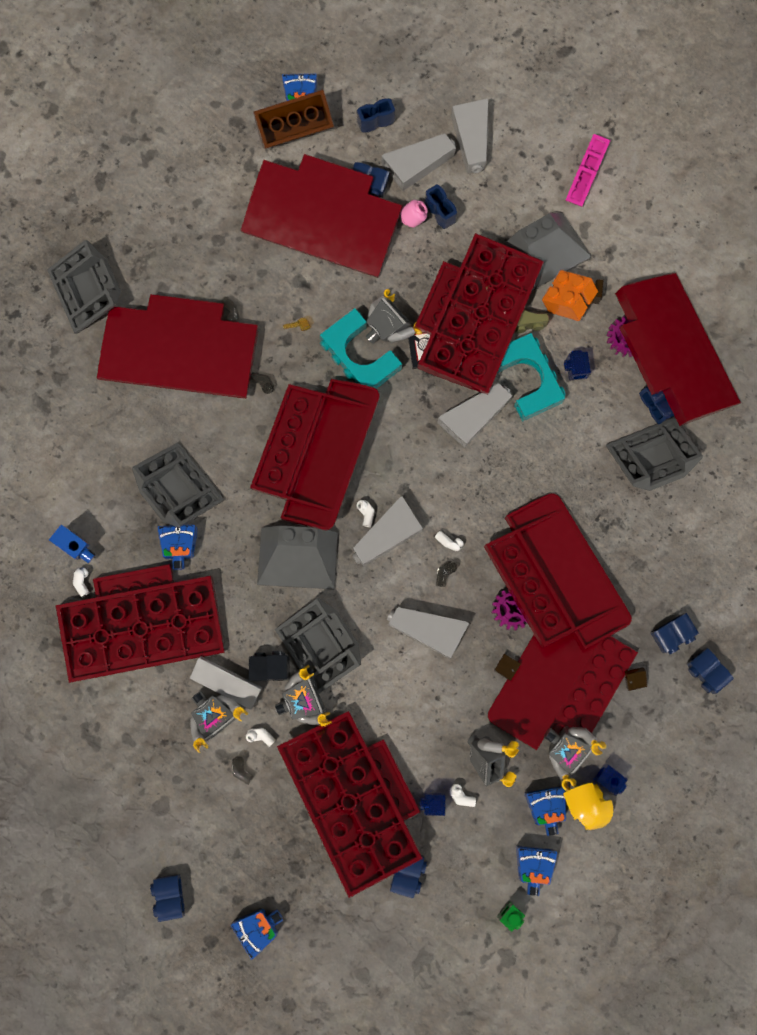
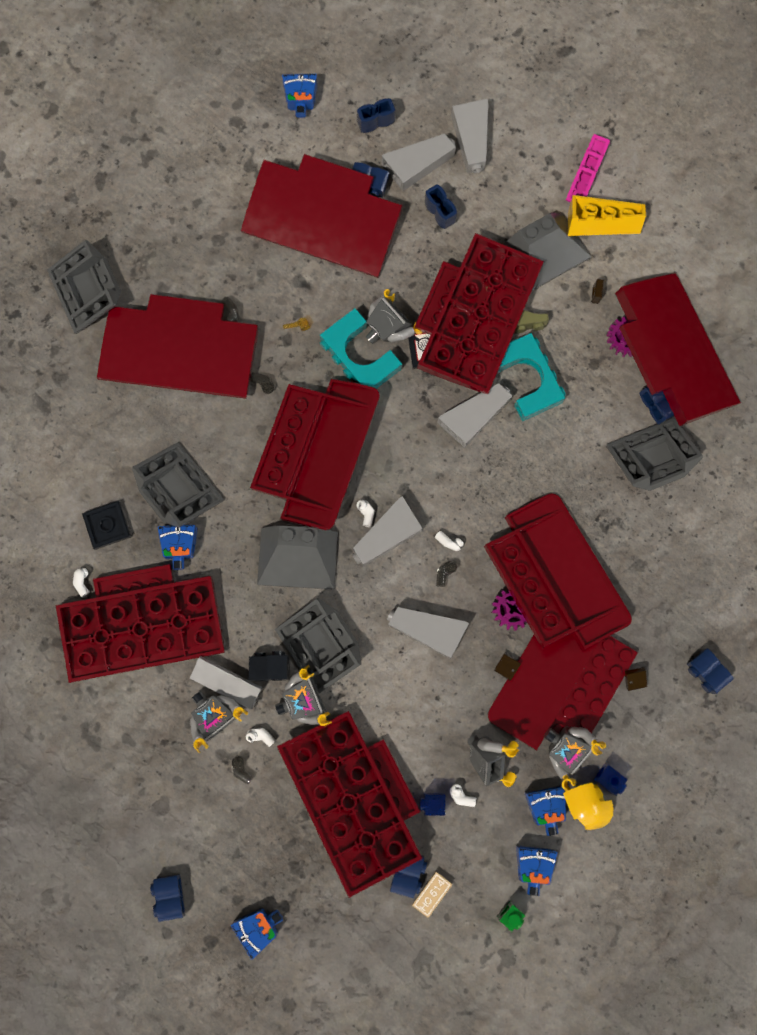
blue torso [49,524,96,564] -> none
reddish brown slope [253,90,334,149] -> none
bright pink head [400,200,428,228] -> none
orange piece [542,270,598,321] -> none
clear blue brick [564,350,591,381] -> none
dark blue brick [651,613,699,654] -> none
none -> black tile [82,501,131,550]
none -> tan tile [412,871,452,918]
none -> yellow wedge [568,195,646,236]

